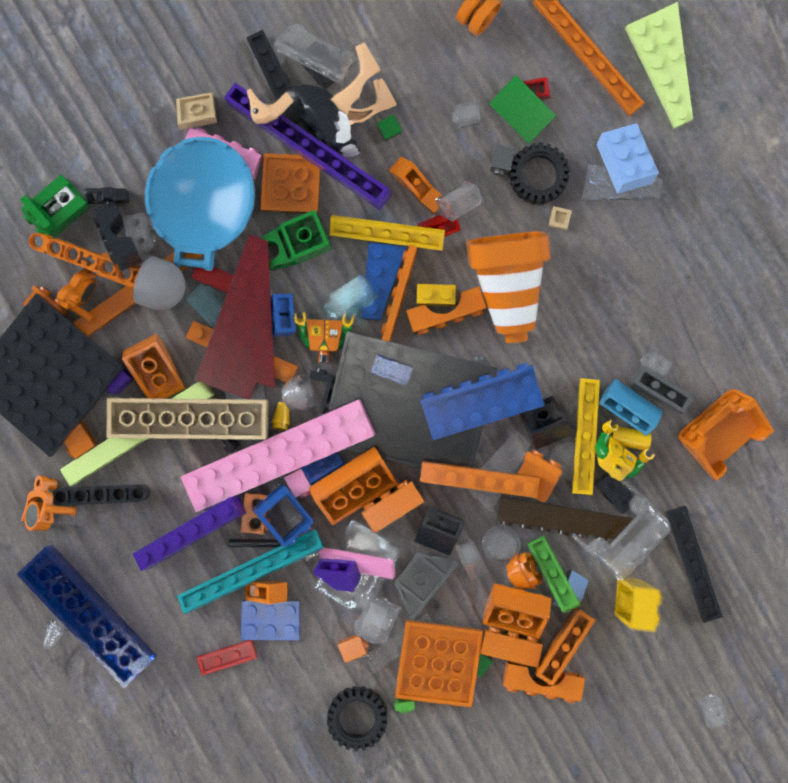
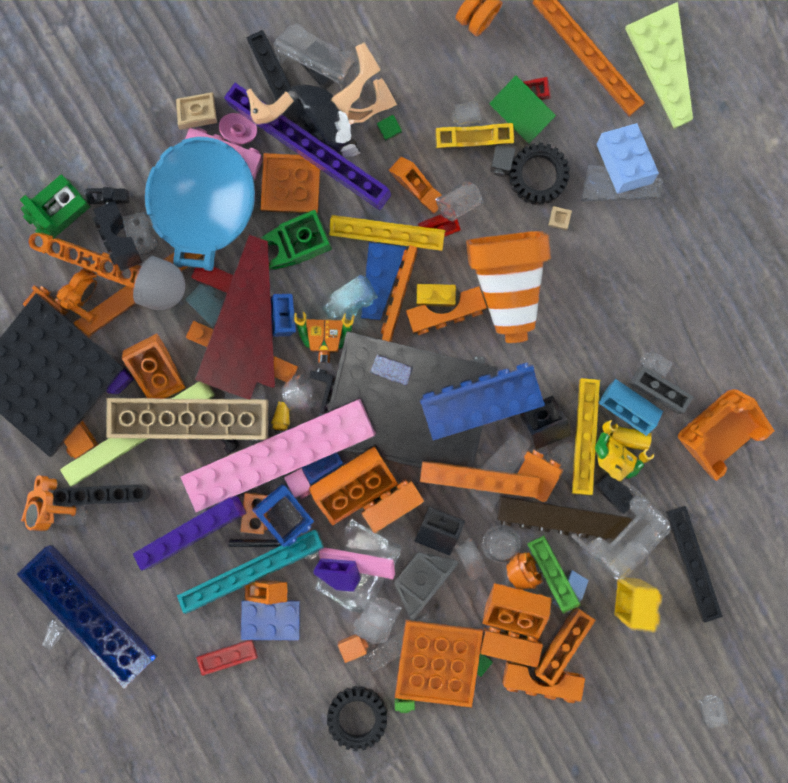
none -> bright pink dish [219,113,257,144]
none -> yellow arch [435,123,514,149]

